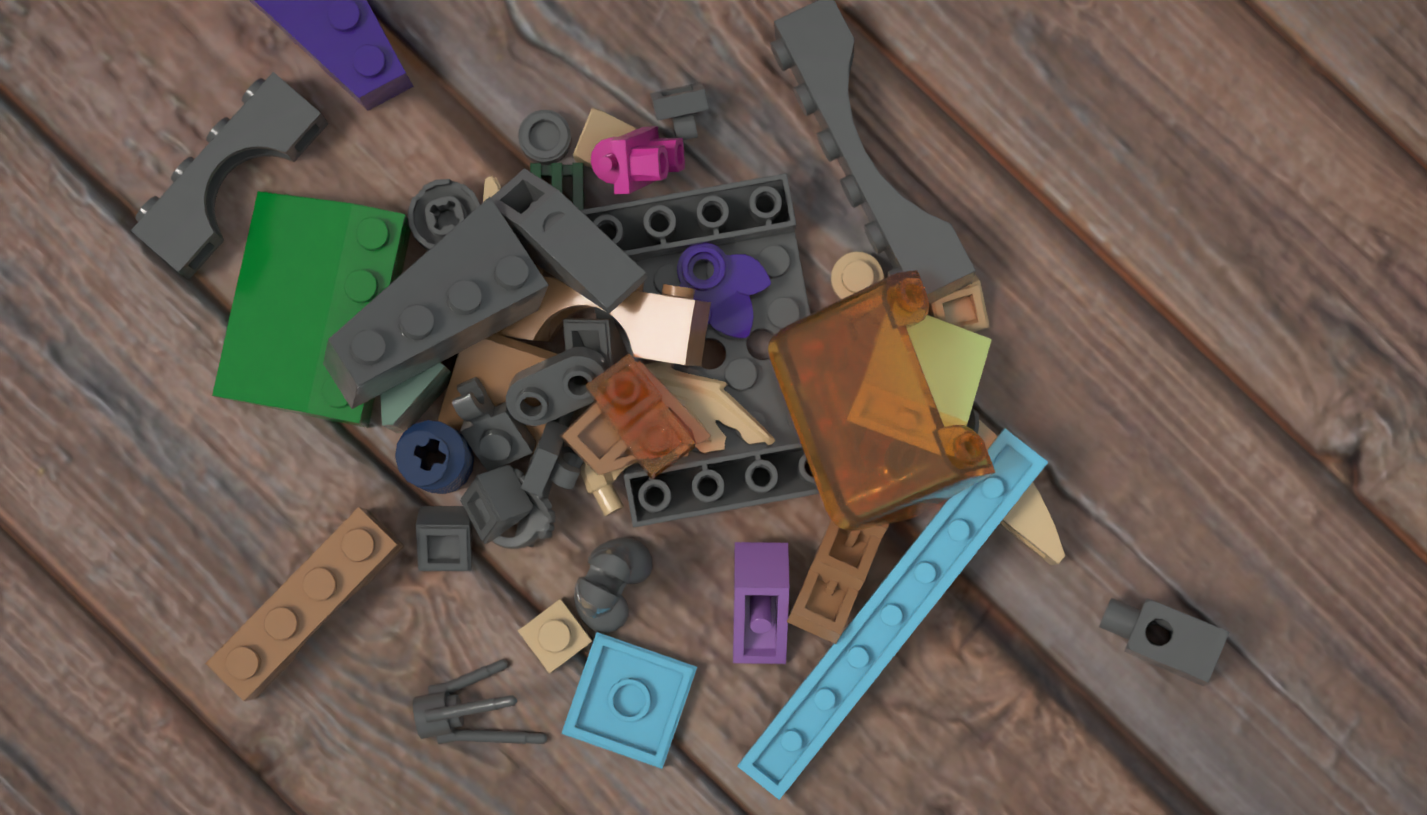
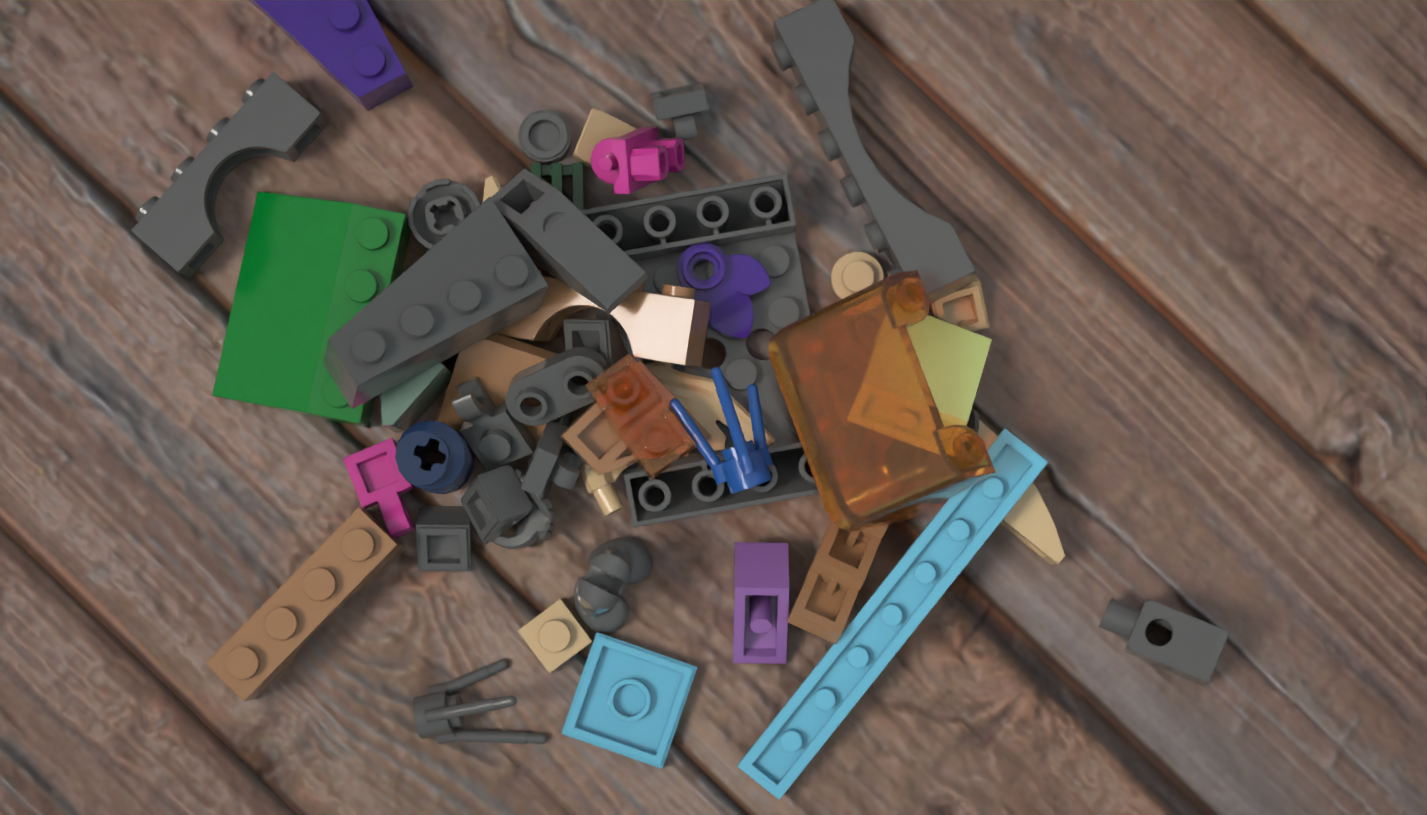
none -> dark pink plate [343,438,416,538]
none -> blue plant [669,367,773,494]

